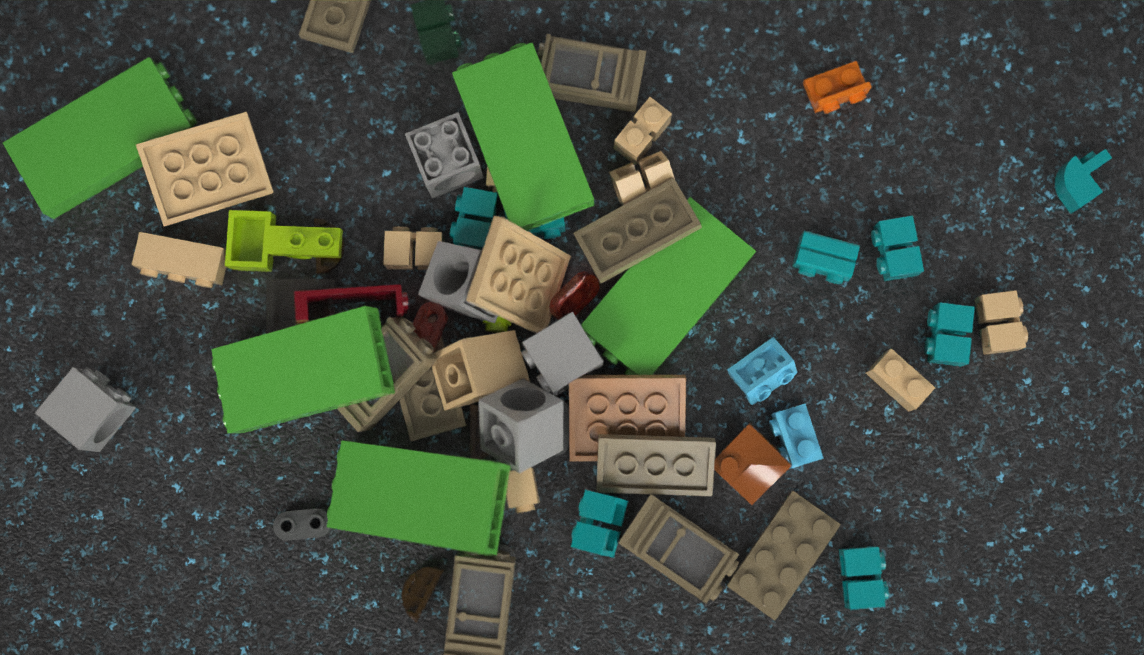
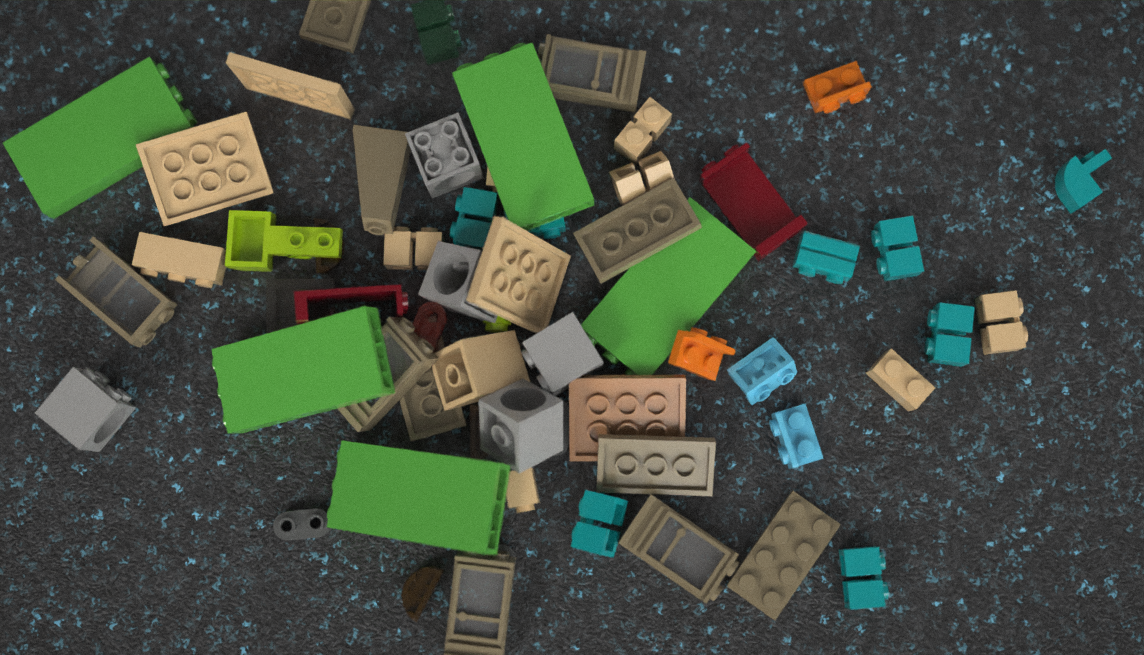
clear red plate [549,271,599,320] -> none
dark orange plate [714,423,792,505] -> none
none -> door [55,236,177,348]
none -> tan plate [226,52,355,119]
none -> dark tan slope [353,125,411,235]
none -> orange bracket [668,327,736,381]
none -> dark red panel [699,142,808,262]

